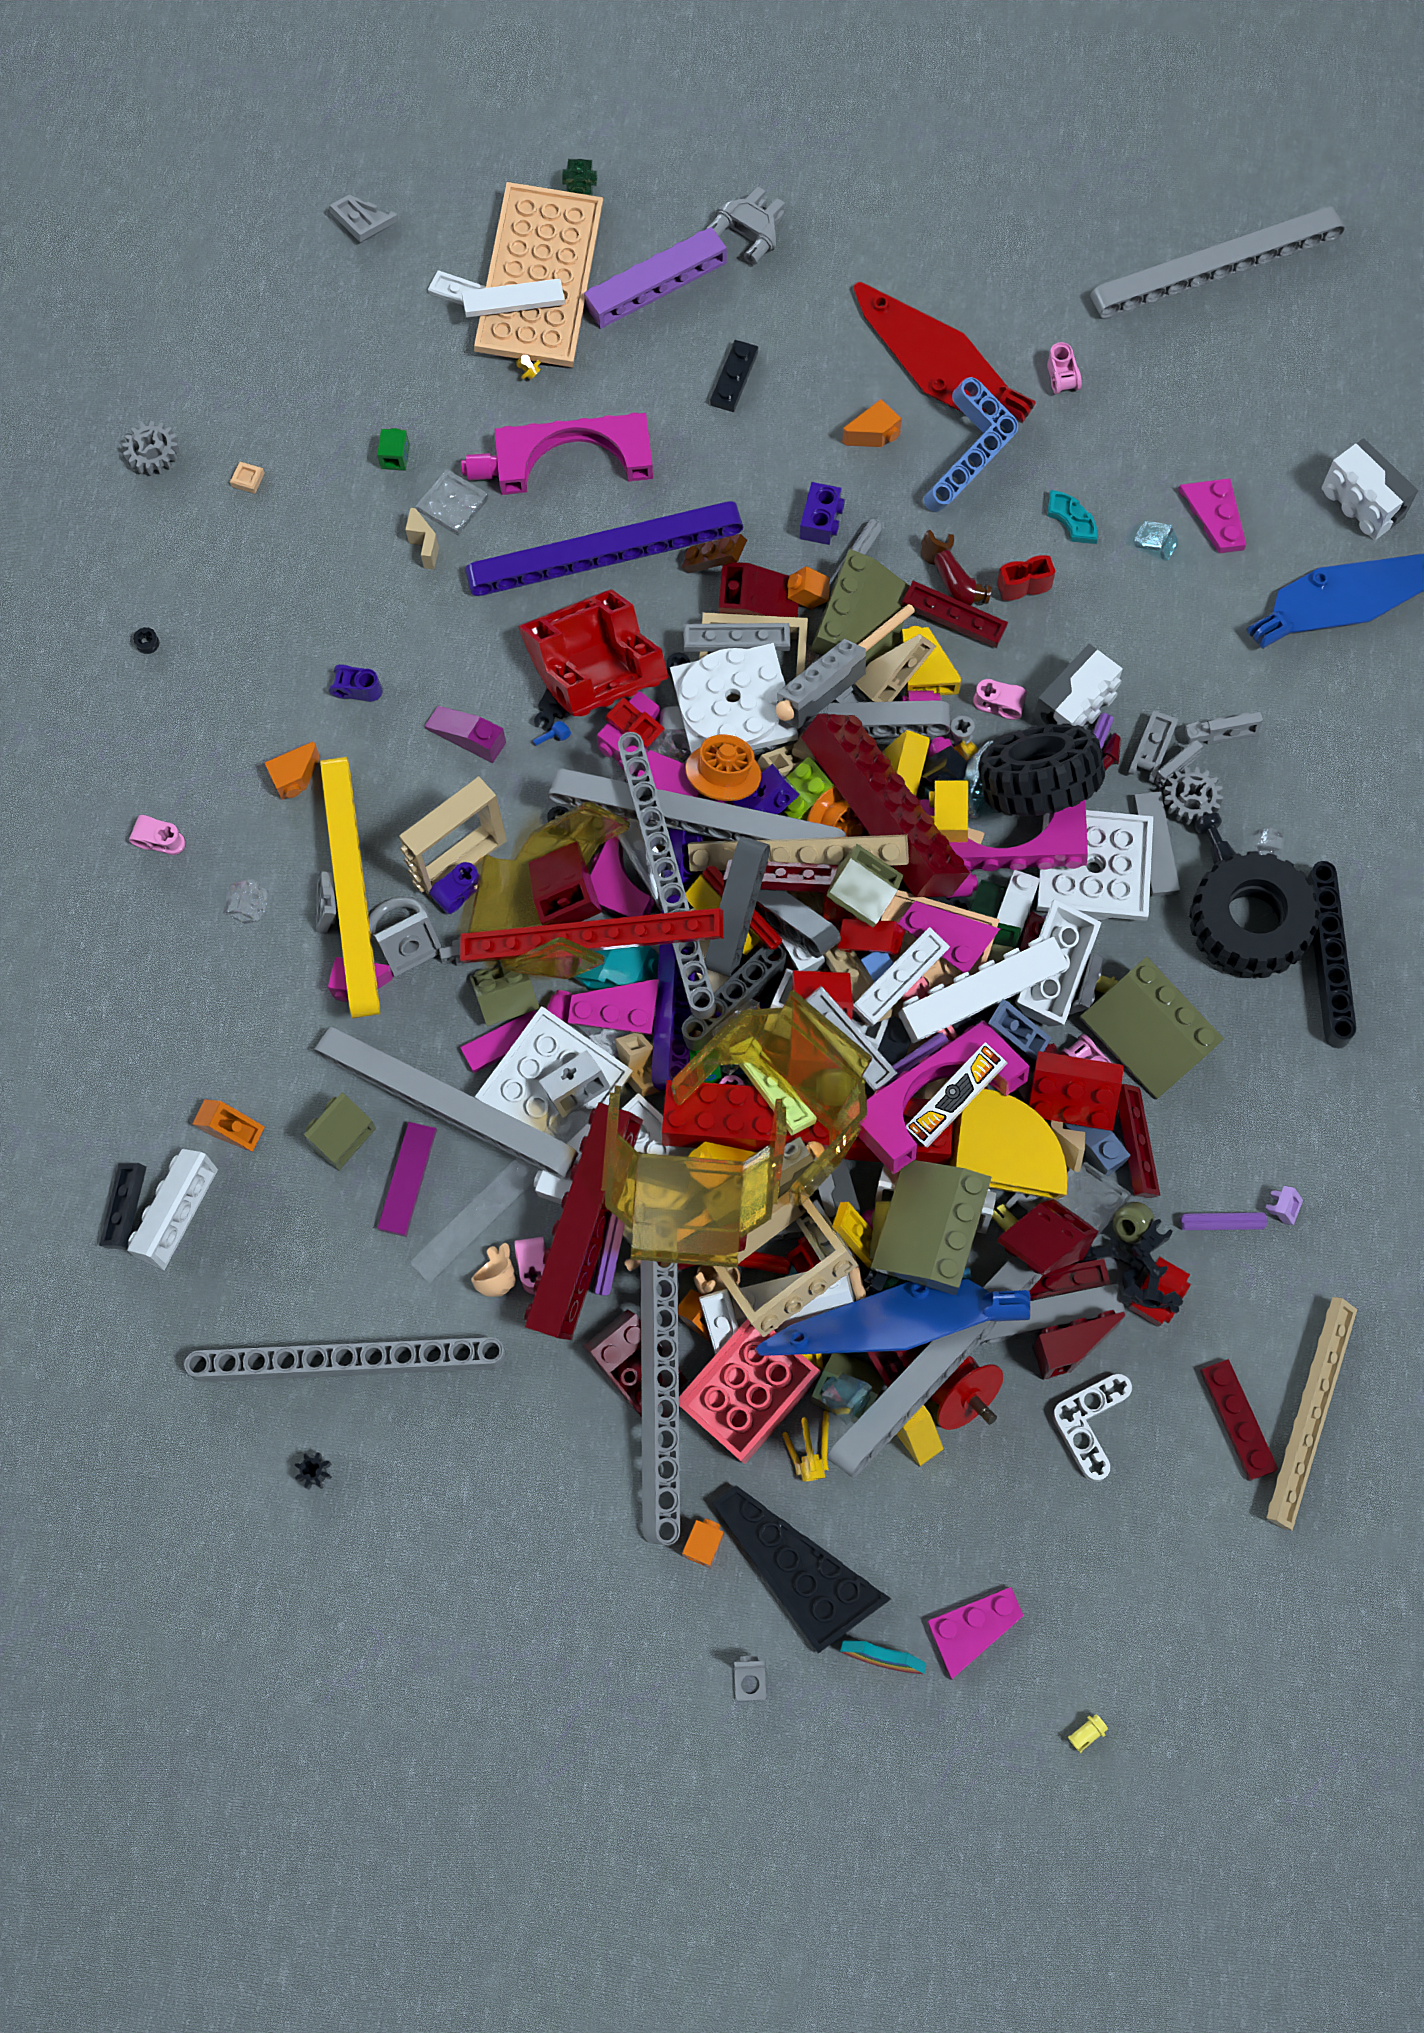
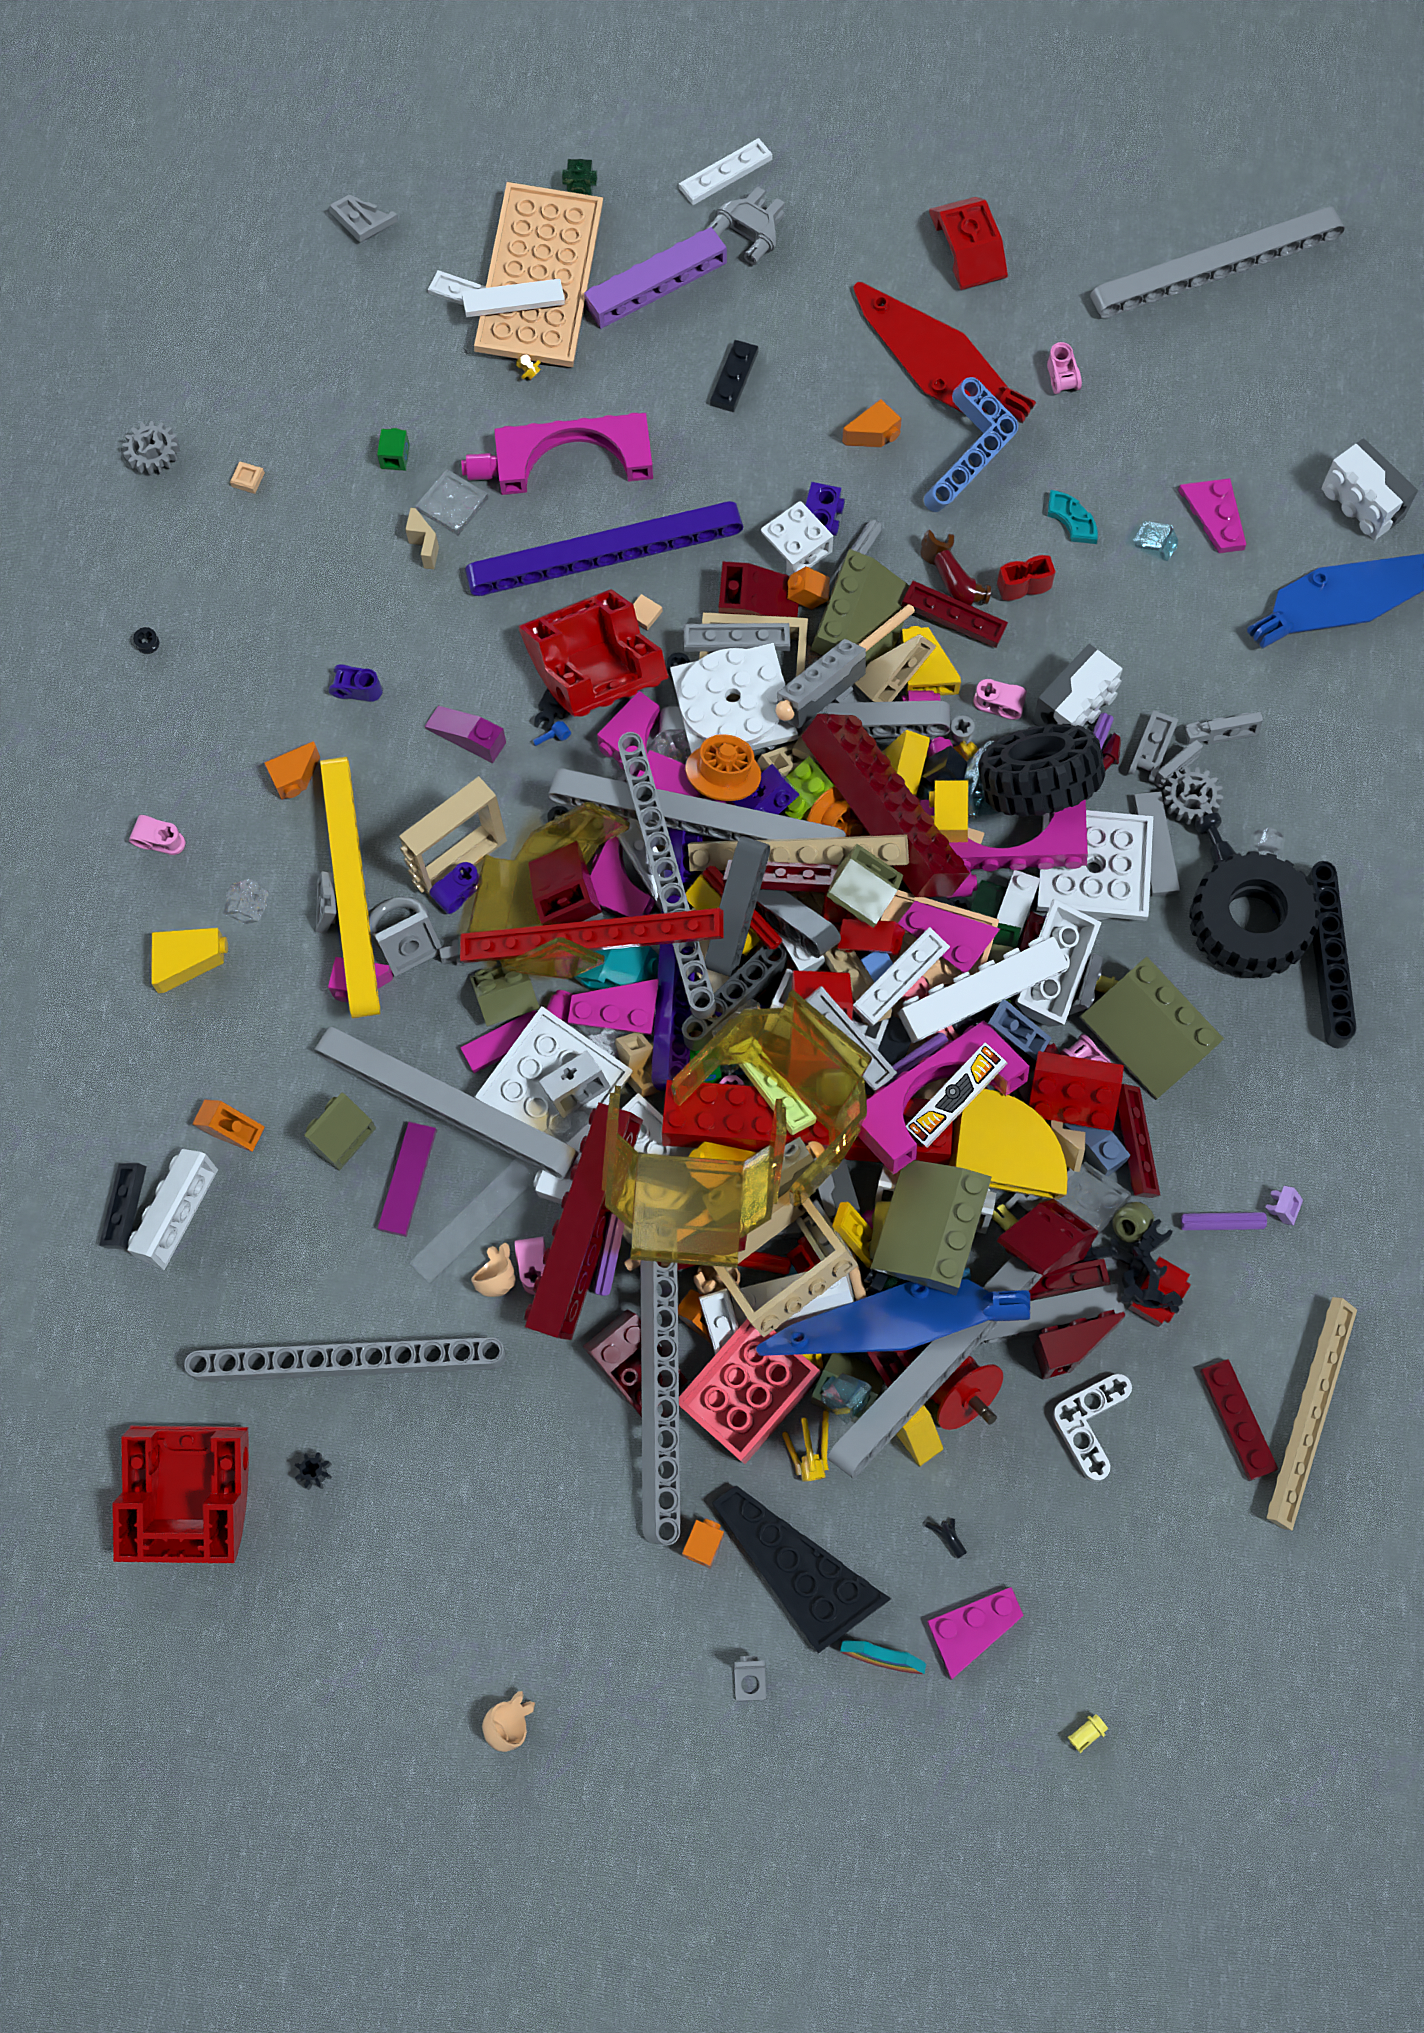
red slope [605,697,665,749] -> none
reddish brown plate [681,534,747,573] -> none
none -> red slope [112,1425,249,1563]
none -> yellow slope [152,928,228,993]
none -> light nougat piece [482,1691,535,1752]
none -> light nougat tile [633,594,663,631]
none -> white tile [679,138,772,205]
none -> white bracket [761,501,833,576]
none -> black bar [925,1518,967,1559]
none -> red slope [929,197,1008,290]

